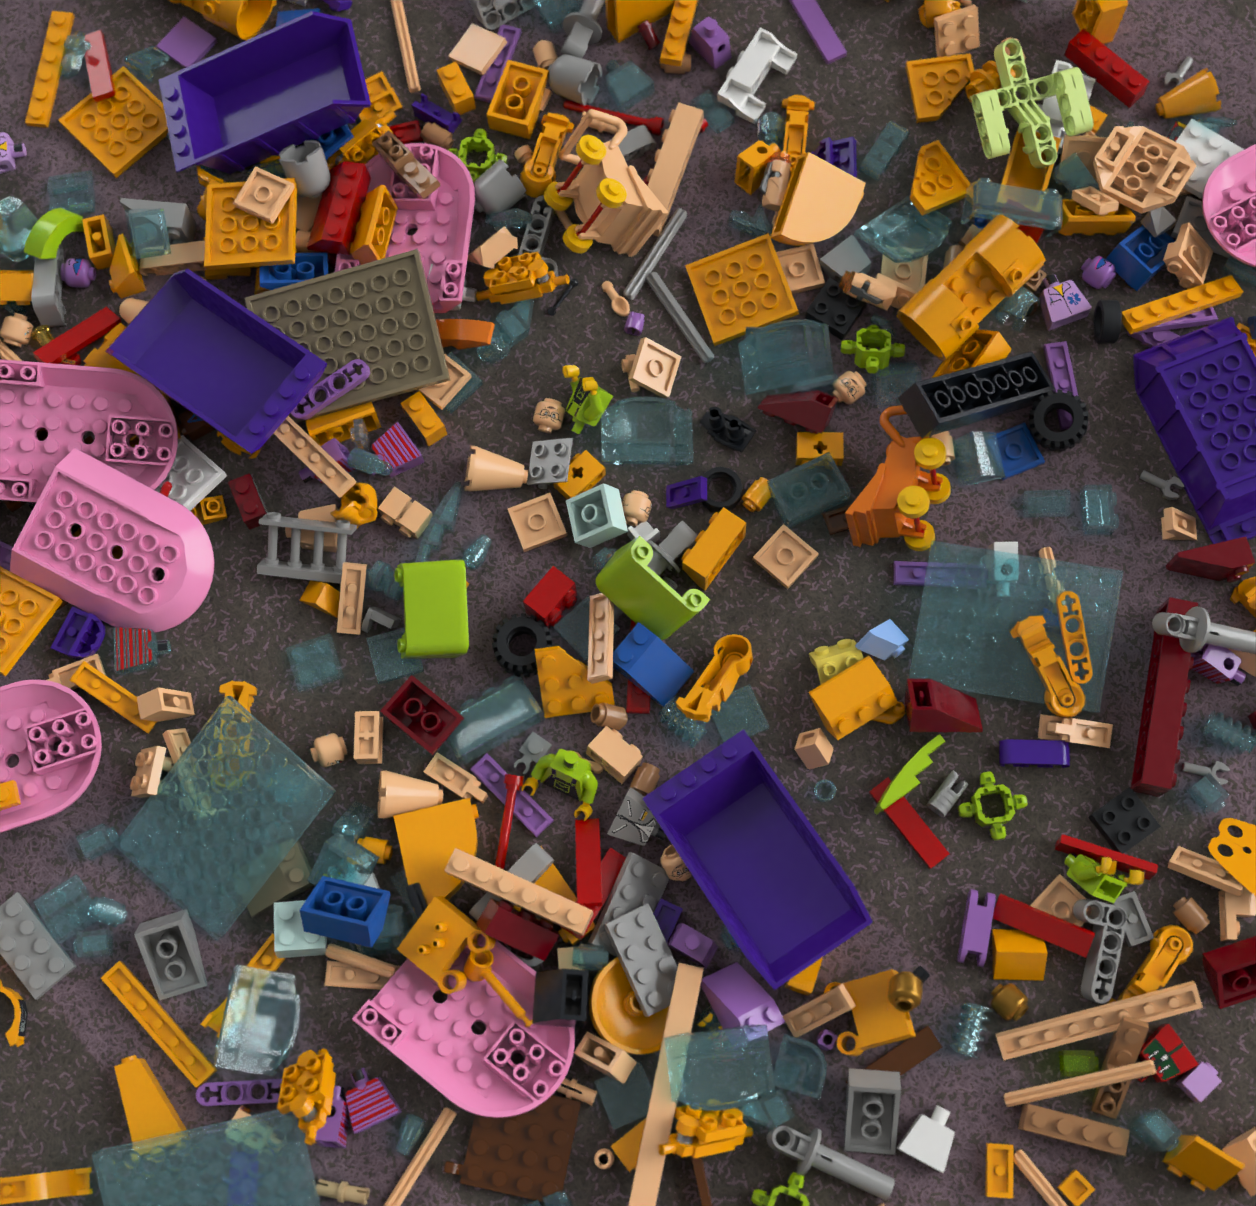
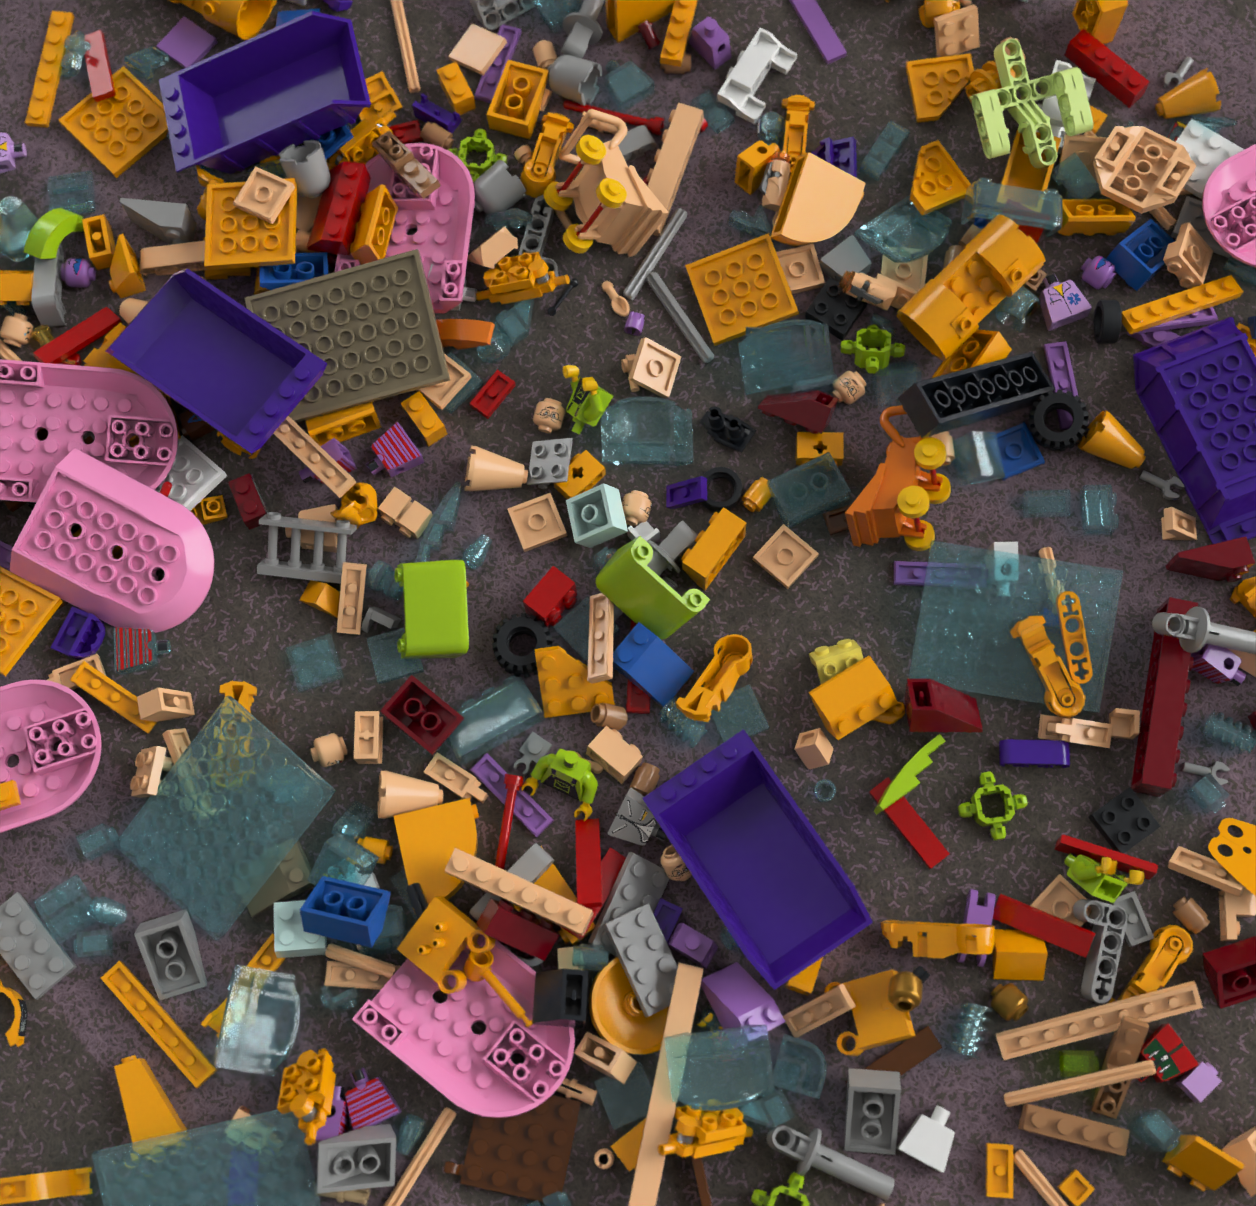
clear light blue slope [124,208,171,259] -> none
medium lavender beam [196,1079,282,1106] -> none
medium lavender beam [291,359,370,420] -> none
clear light blue hinge [348,448,393,476] -> none
clear plate [350,419,371,456] -> none
medium lavender hose [816,1030,838,1051] -> none
light blue slope [855,619,909,661] -> none
light grey hinge [927,770,968,817] -> none
light nougat plate [1072,186,1119,215] -> none
light grey slope [1140,206,1176,237] -> none
none -> light grey slope [317,1124,396,1194]
none -> clear light blue bracket [320,985,361,1011]
none -> red plate [470,370,516,419]
none -> light orange piece [881,920,995,959]
none -> light orange cone [1078,410,1146,469]
none -> light nougat panel [1109,708,1140,739]

